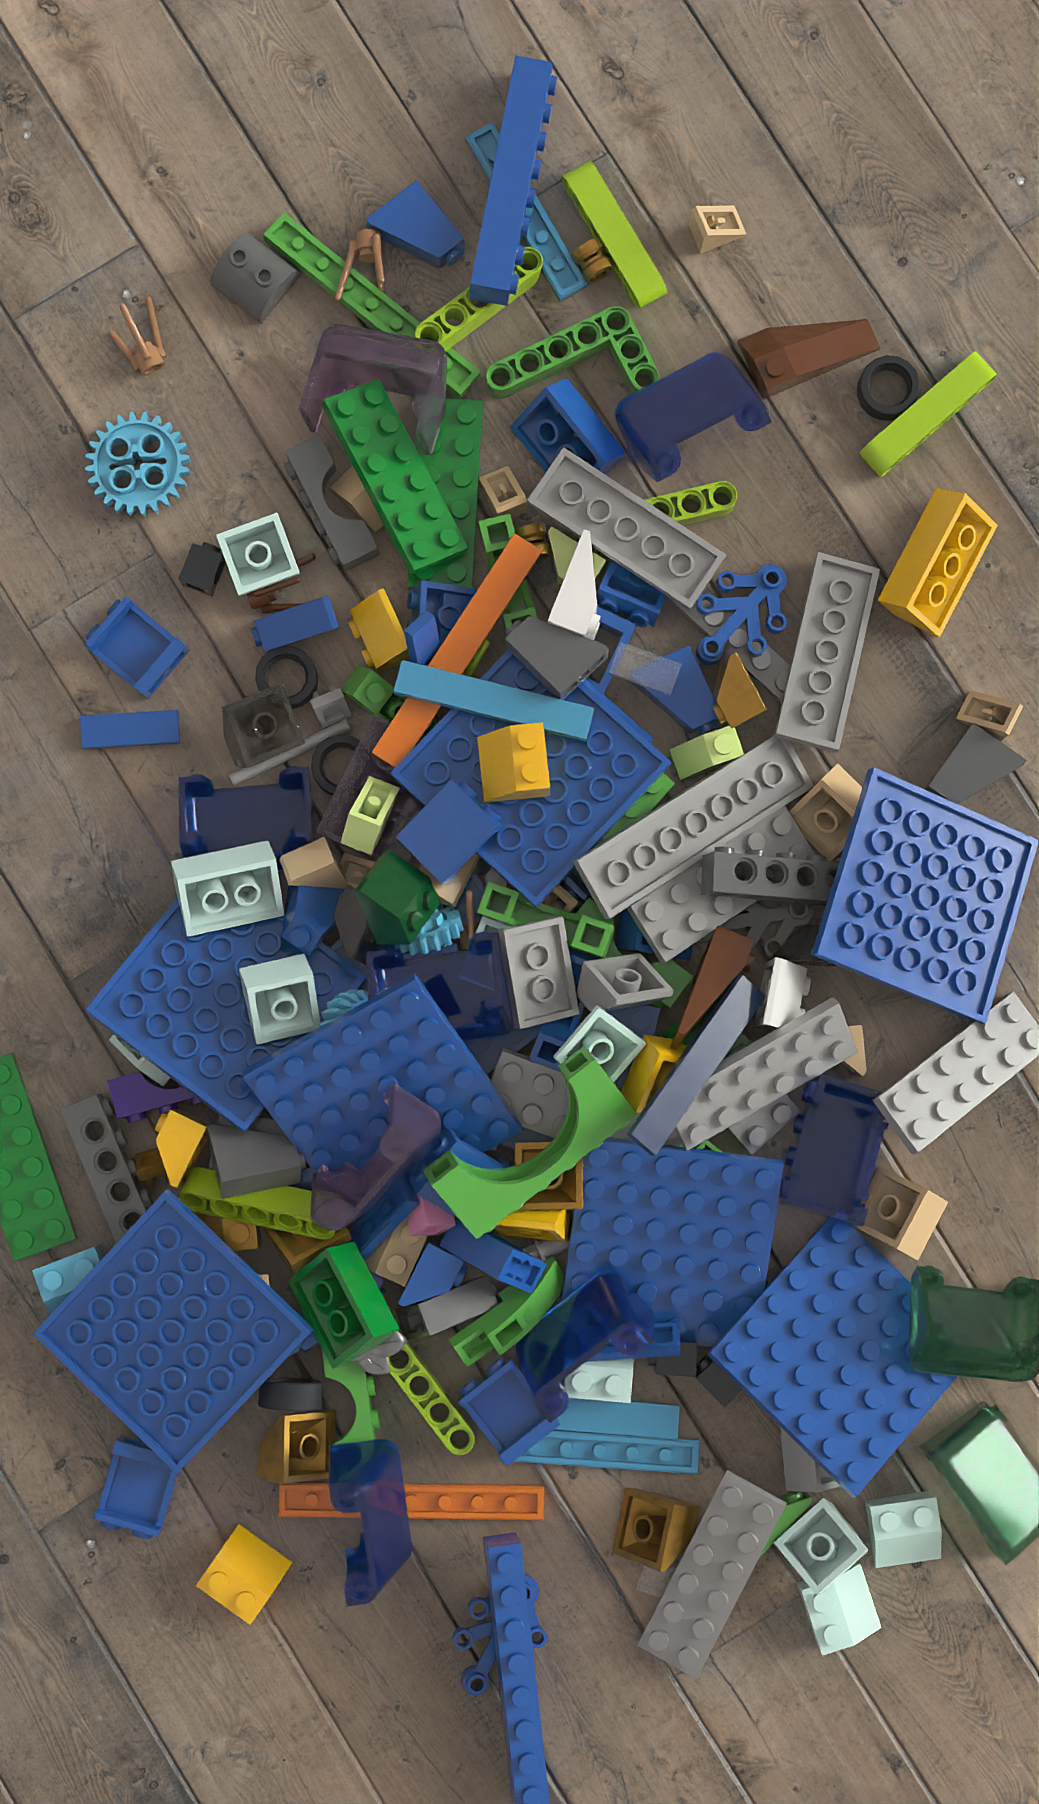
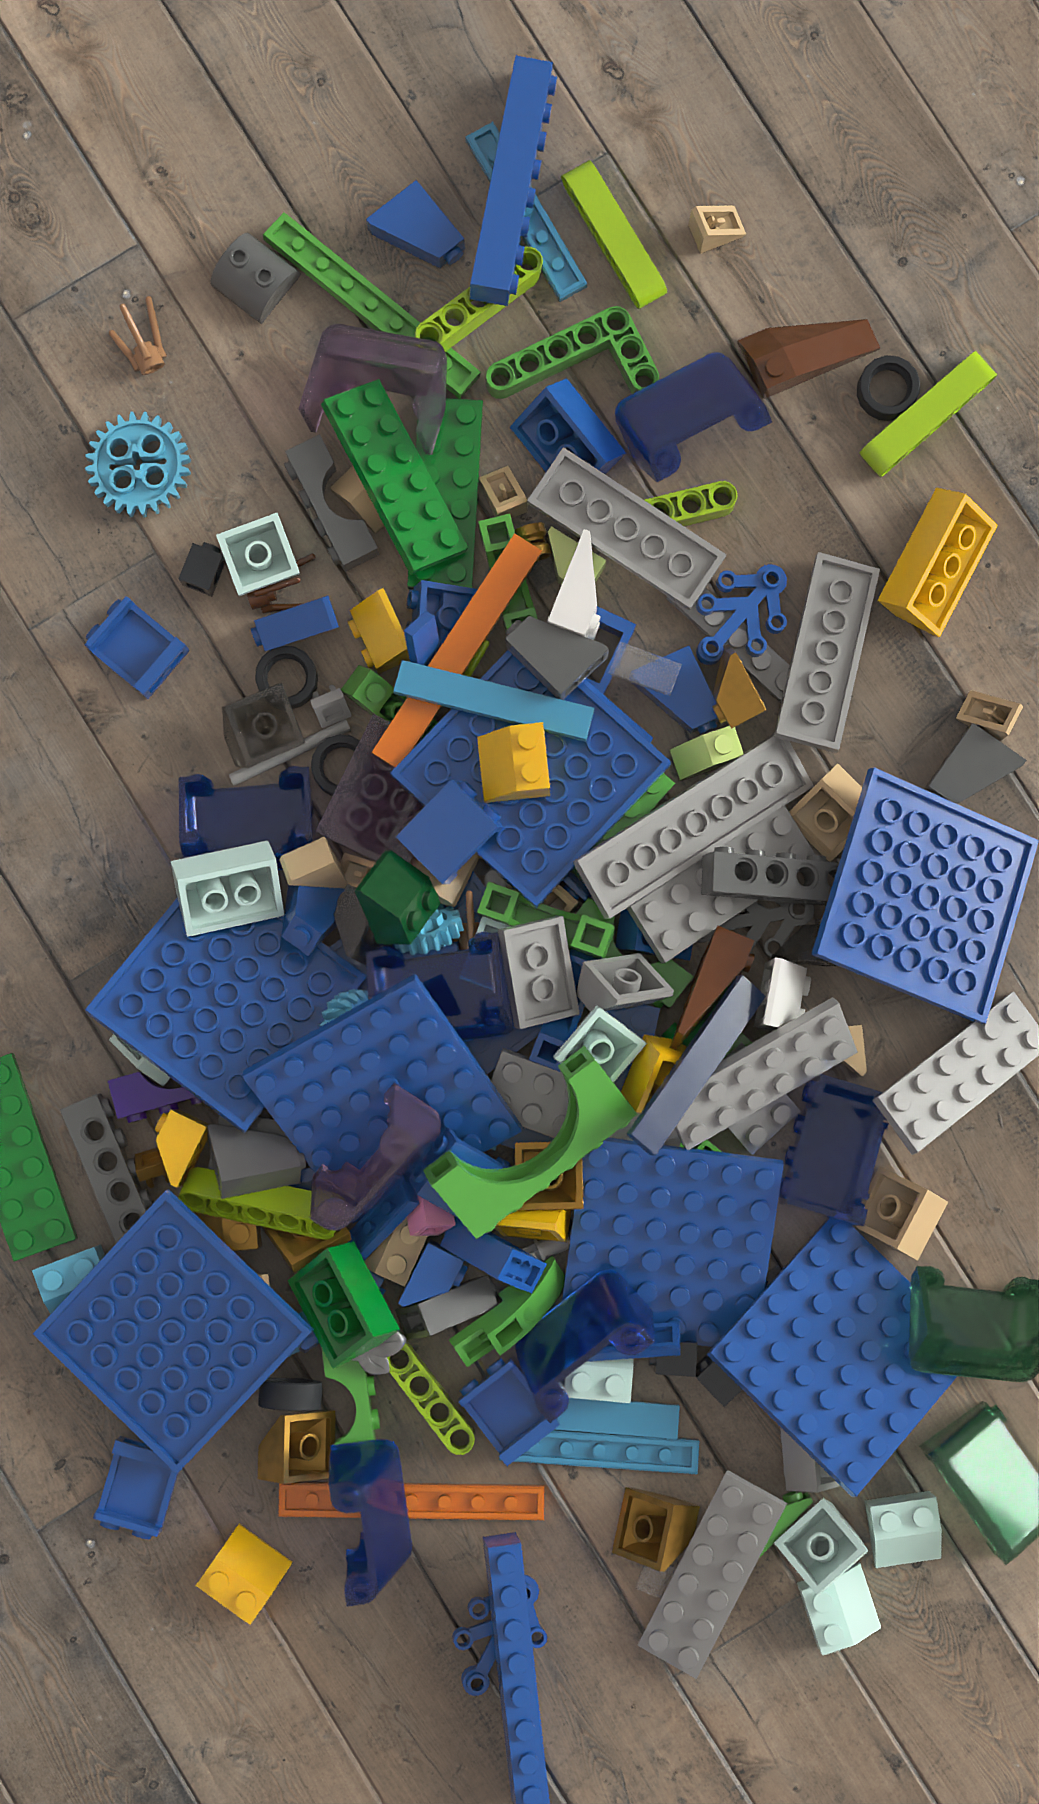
blue tile [80,710,180,750] -> none
light aqua slope [239,954,321,1045] -> none
medium nougat plant [335,229,385,301] -> none
yellowish green slope [341,776,400,855] -> none
pearl gold wheel [571,238,615,284] -> none
blue plate [596,560,667,627] -> none

